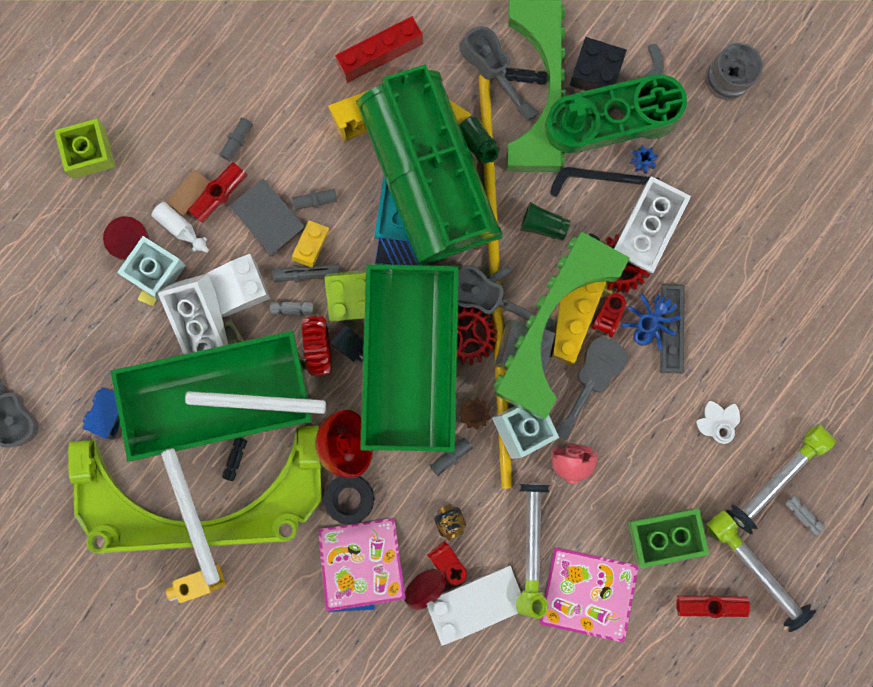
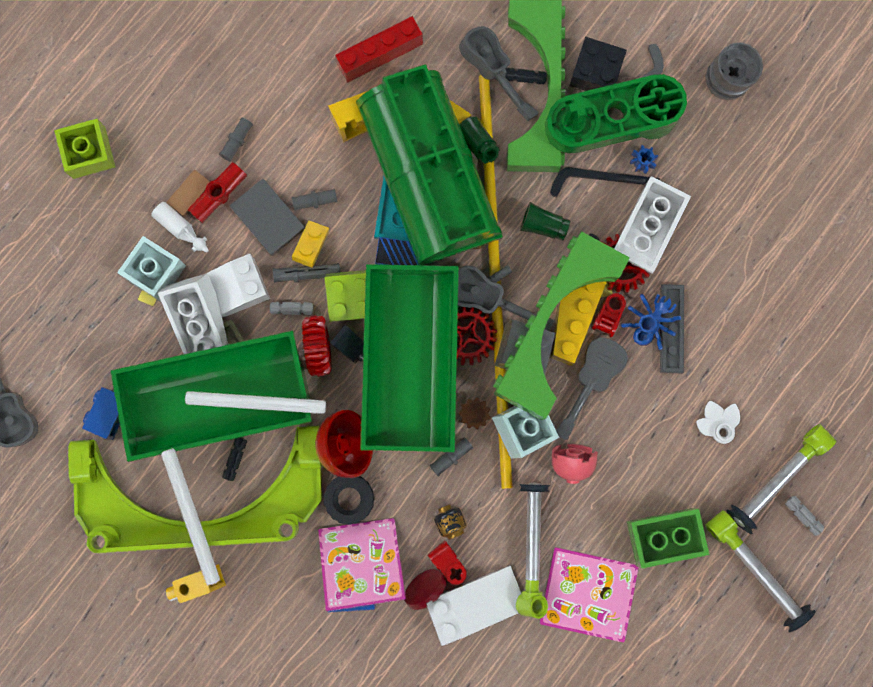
dark red tile [103,216,149,260] -> none
red piece [676,594,750,618] -> none

